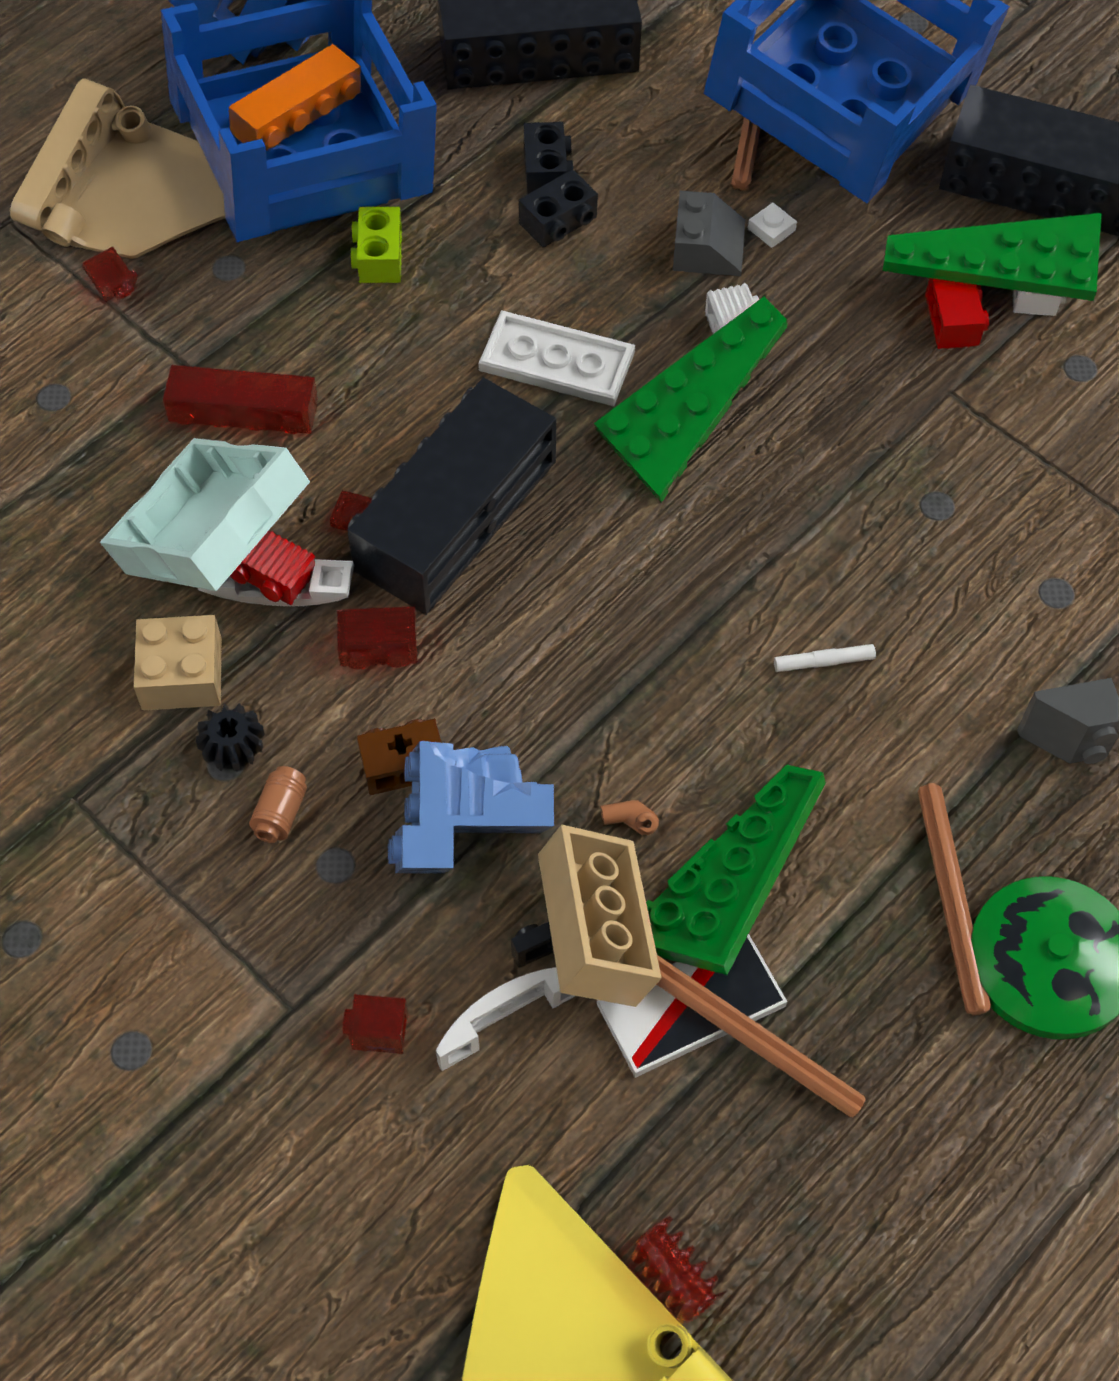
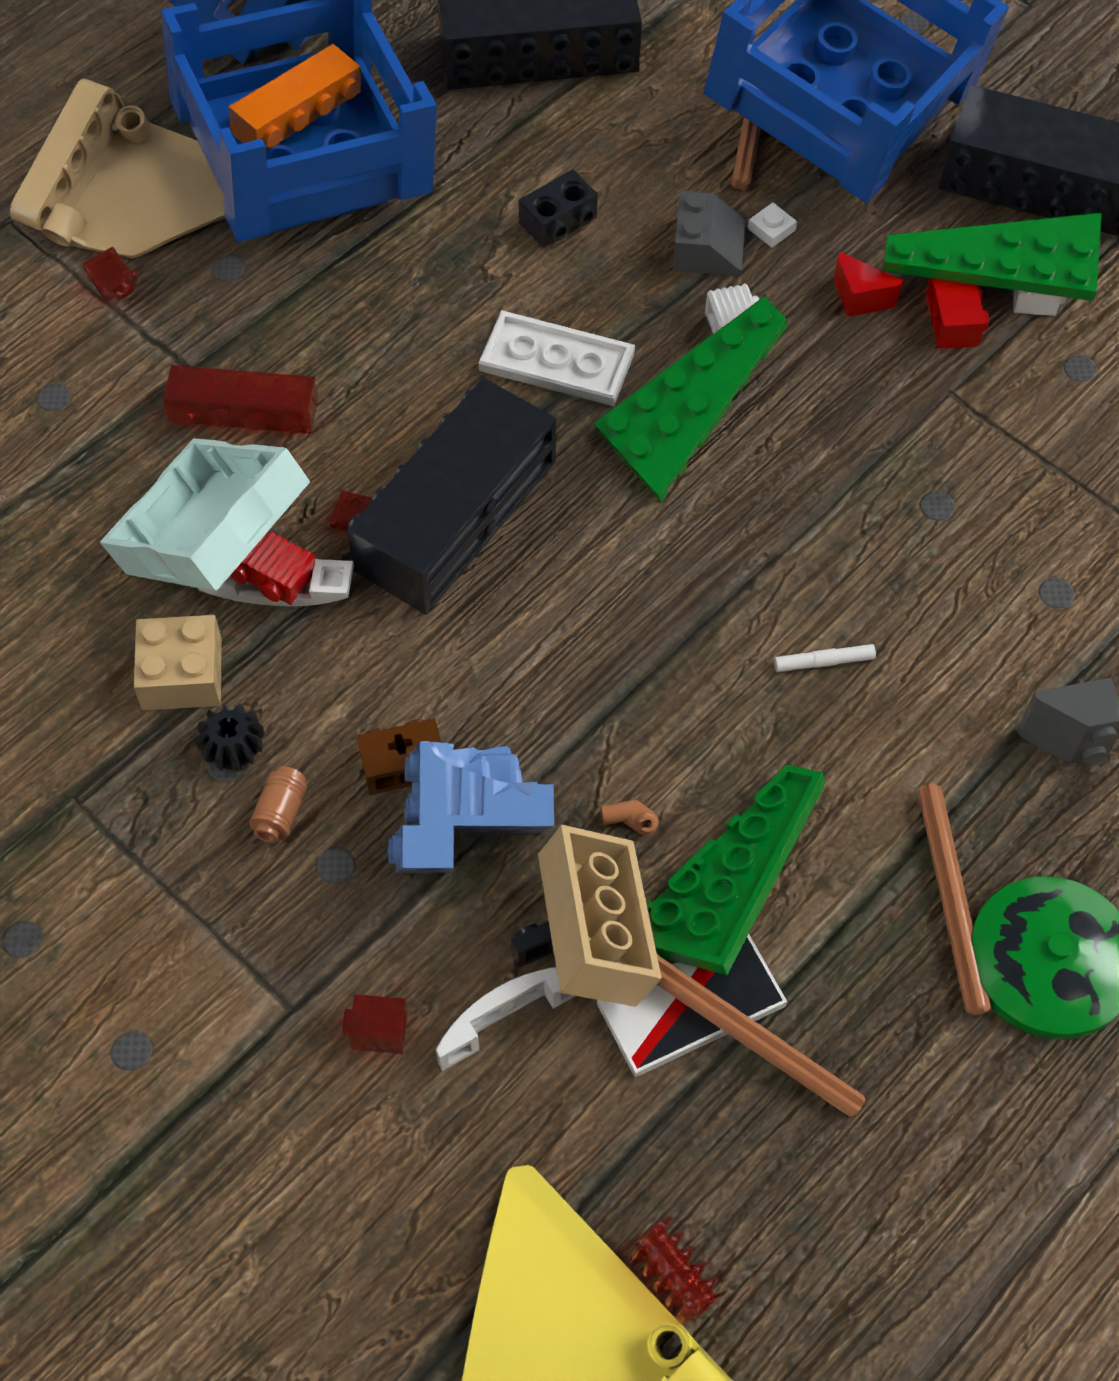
clear red brick [337,606,418,670] -> none
lime brick [351,207,402,283] -> none
black brick [523,121,573,195] -> none
none -> red slope [833,252,903,317]

